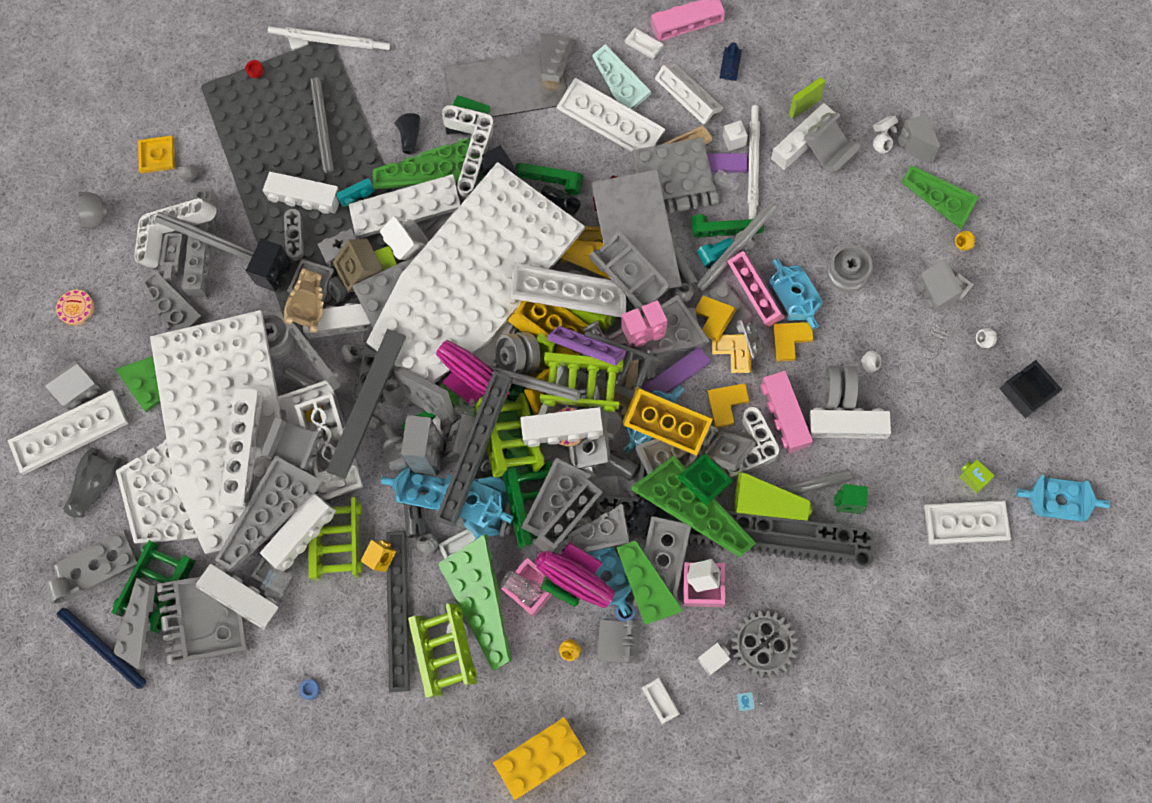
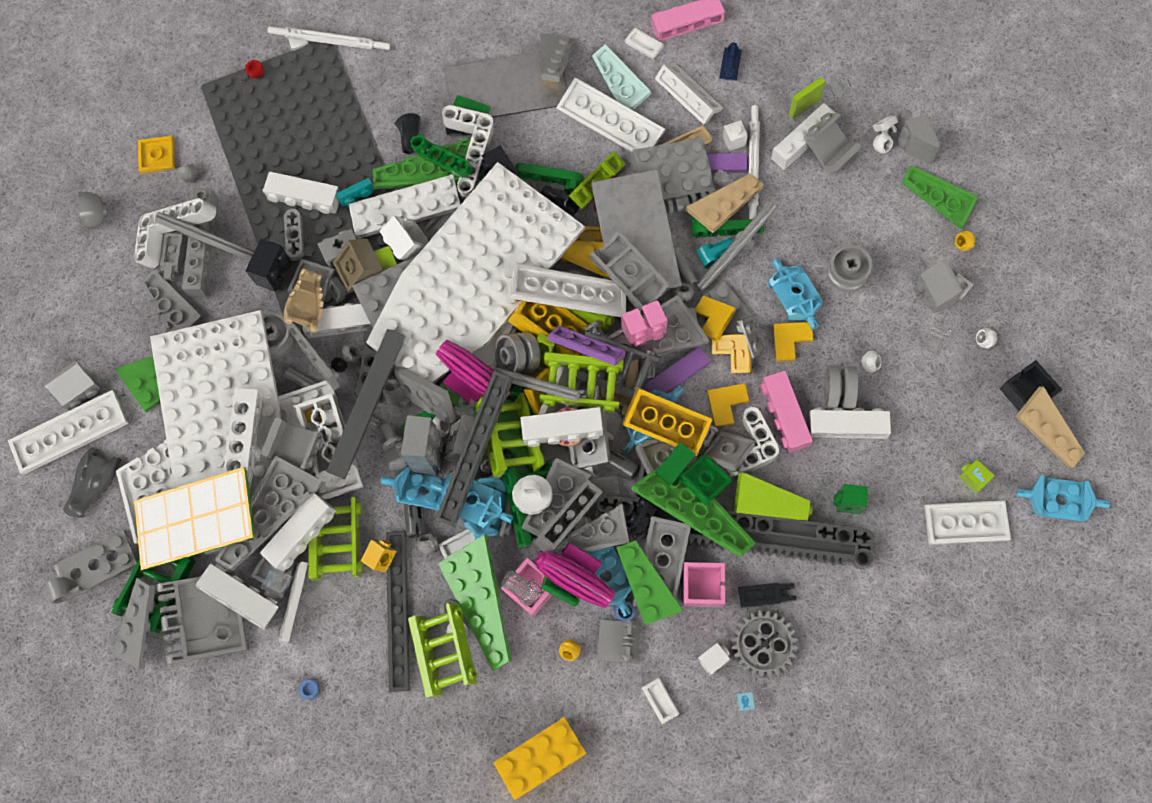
light nougat tile [56,289,94,326] -> none
dark blue axle [57,608,146,689] -> none
light grey axle [310,77,334,173] -> none
white brick [687,559,721,592] -> none
bright pink brick [727,251,785,327] -> none
light grey axle [779,470,852,494] -> none
none -> white piece [134,467,255,570]
none -> white tile [278,562,308,643]
none -> black hinge [331,357,348,373]
none -> green beam [410,134,472,178]
none -> white tile [512,475,553,515]
none -> lime slope [569,151,626,209]
none -> green tile [655,442,696,486]
none -> tan wing [686,173,764,233]
none -> black hinge [738,583,797,608]
none -> tan wing [1015,387,1085,468]

